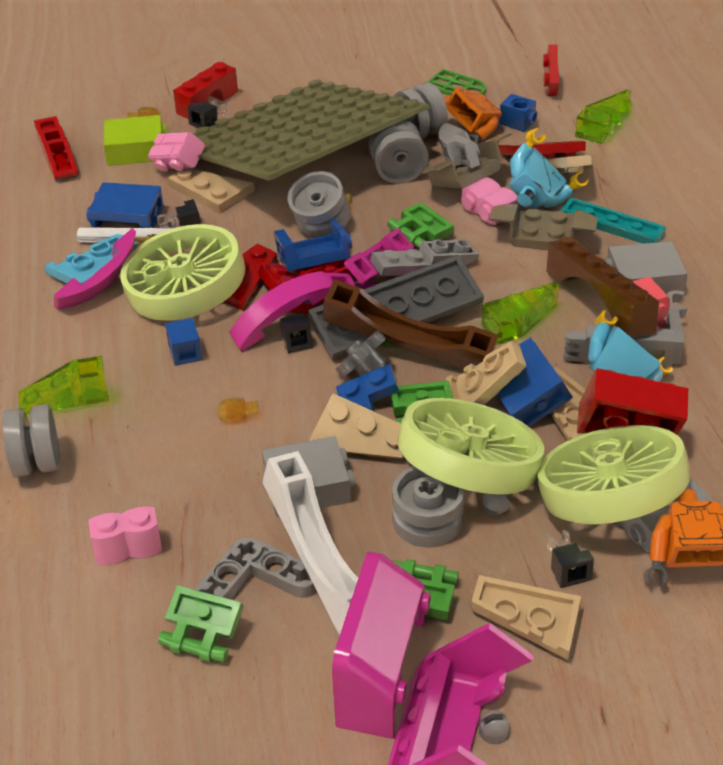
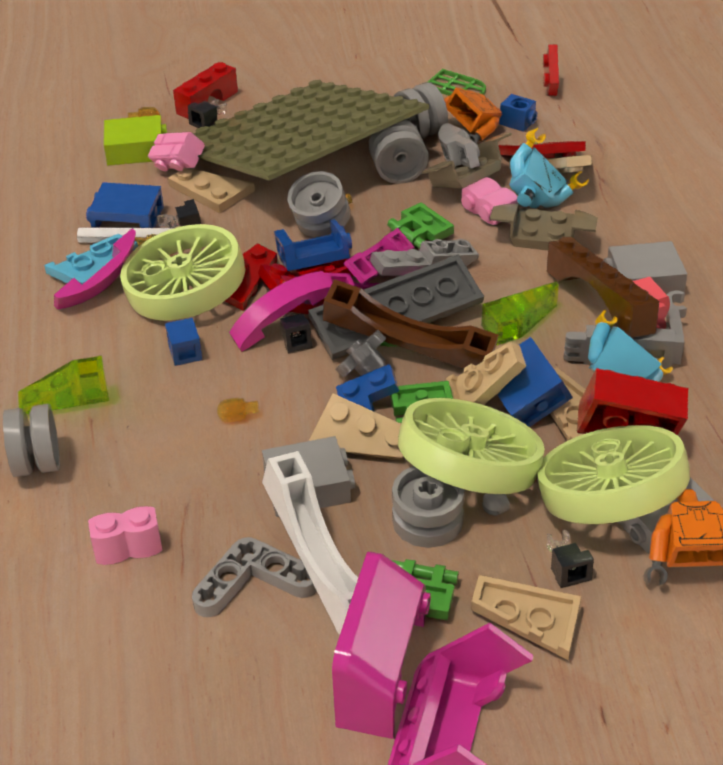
red slope [34,116,79,180] -> none
bright green plate [158,585,244,663] -> none
light grey hinge [479,710,509,744] -> none
teal tile [560,198,666,244] -> none
clear neon green slope [575,90,632,144] -> none

